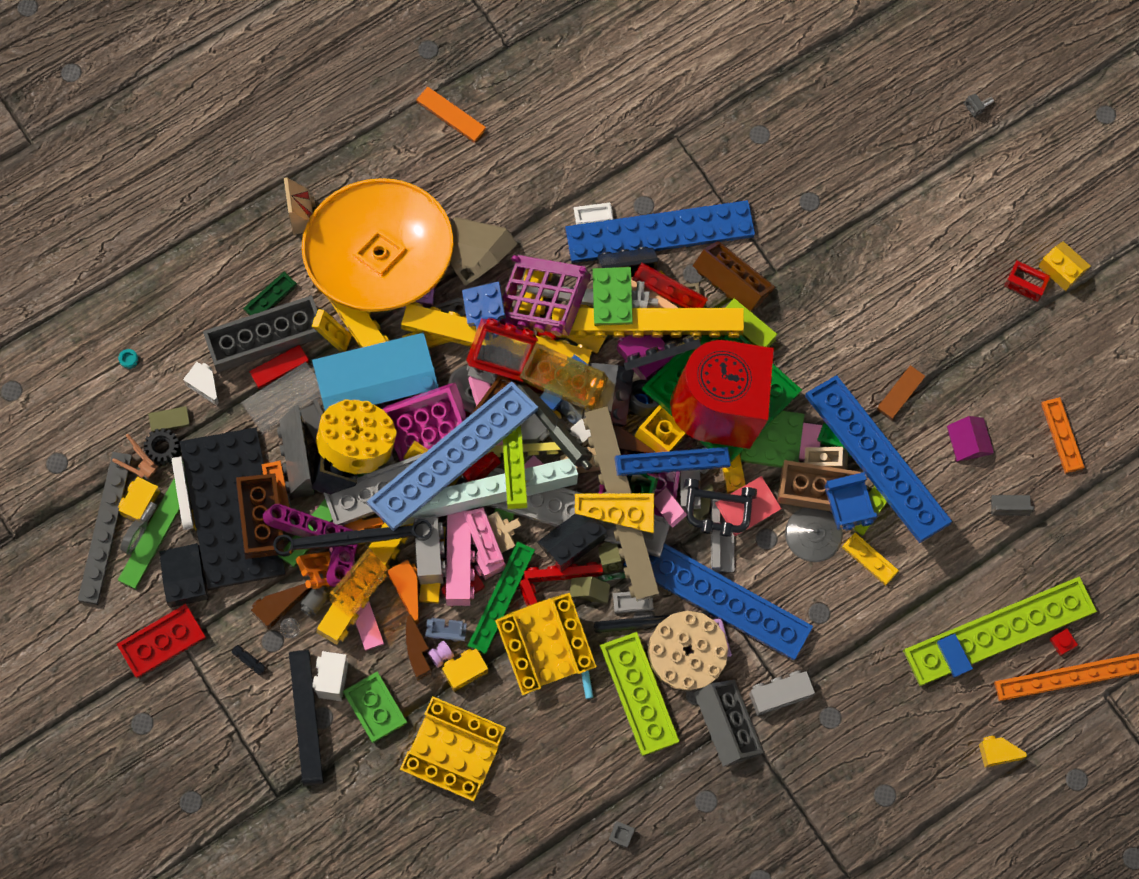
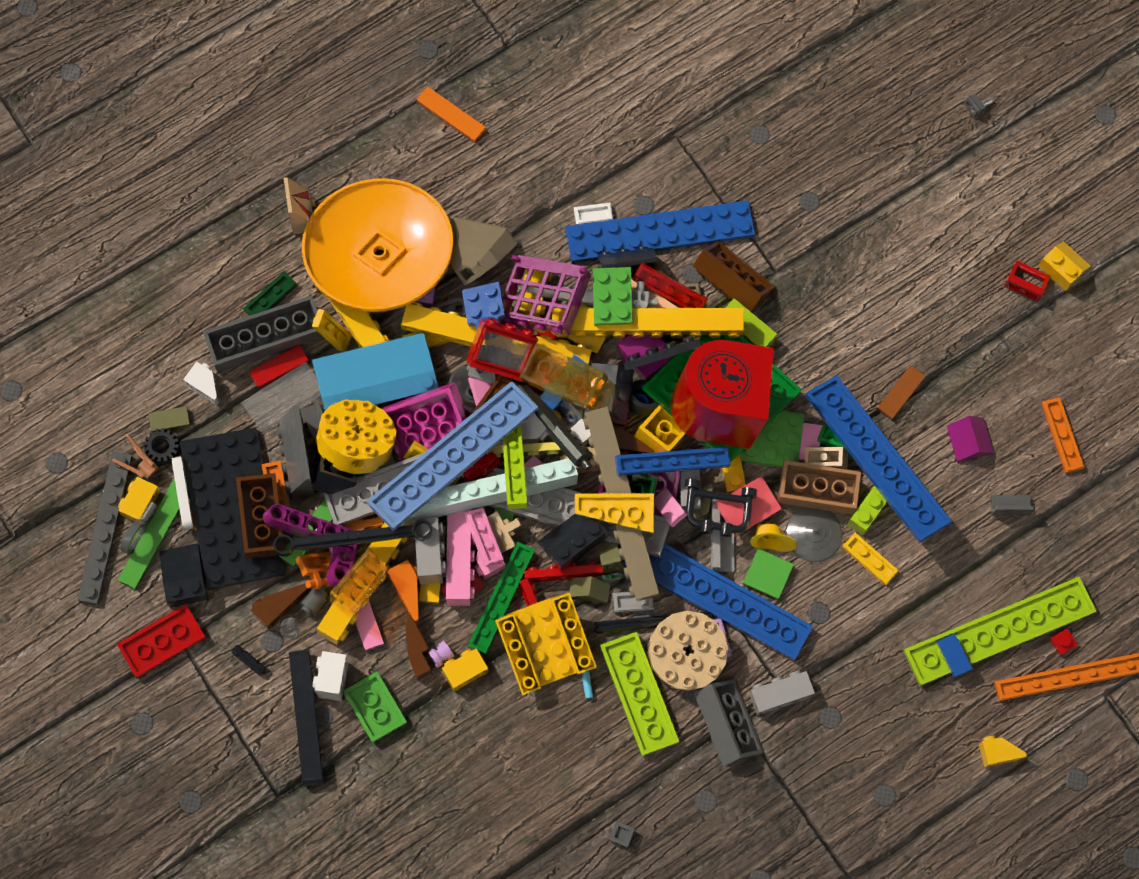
teal tile [118,349,138,369] -> none
yellow slope [400,696,506,802] -> none
sand blue hinge [425,618,467,641] -> none
blue panel [825,472,878,531] -> none
none -> bright green tile [743,549,794,600]
none -> yellow piece [750,524,797,552]

